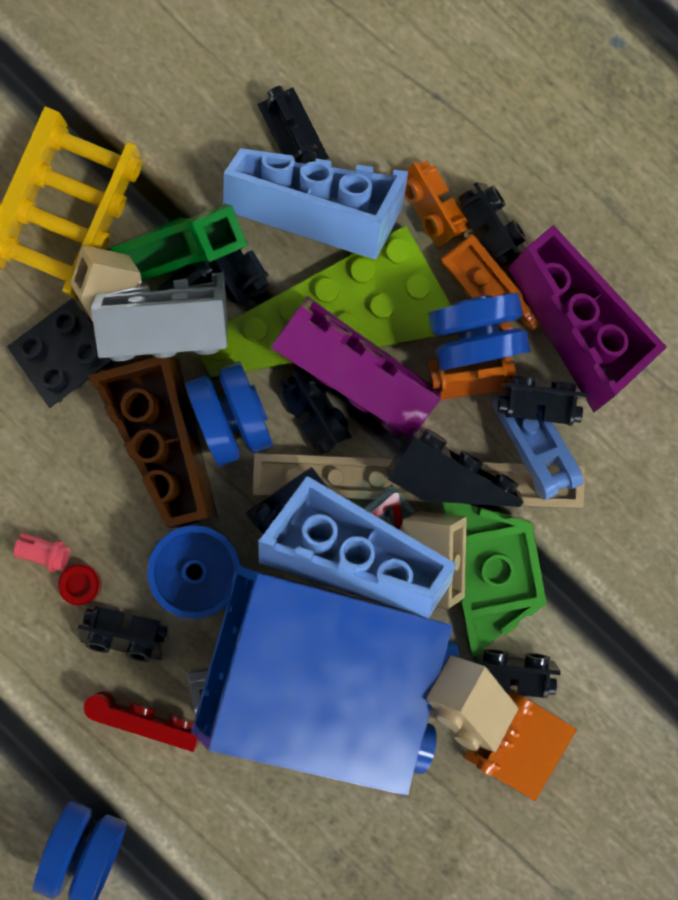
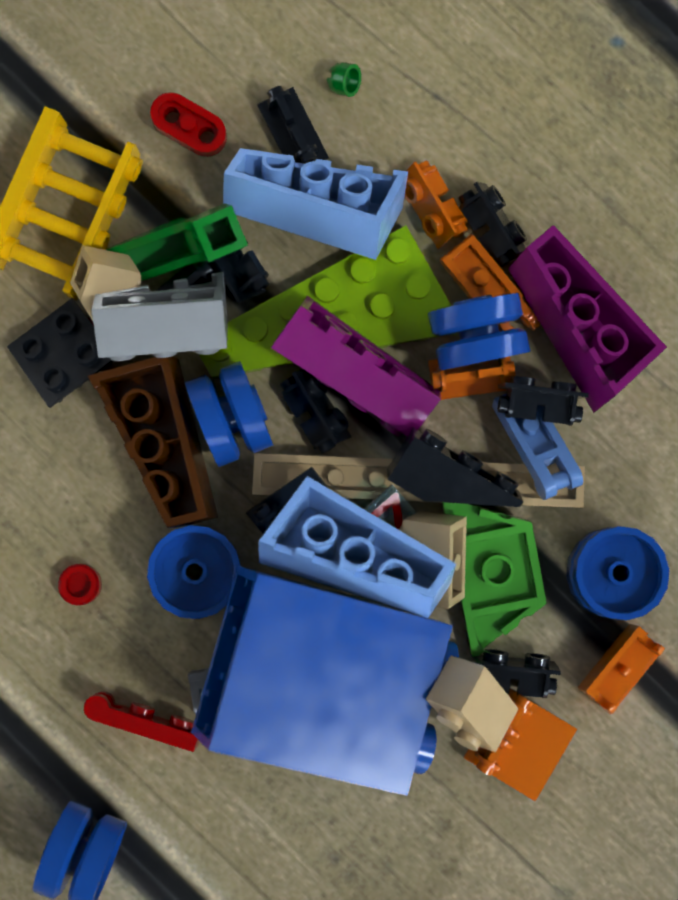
coral pin [14,532,71,572] -> none
black hinge [78,606,168,662] -> none
none -> red plate [150,92,227,157]
none -> green hinge [327,62,361,97]
none -> blue wheel [566,526,670,621]
none -> orange hinge [578,624,665,715]

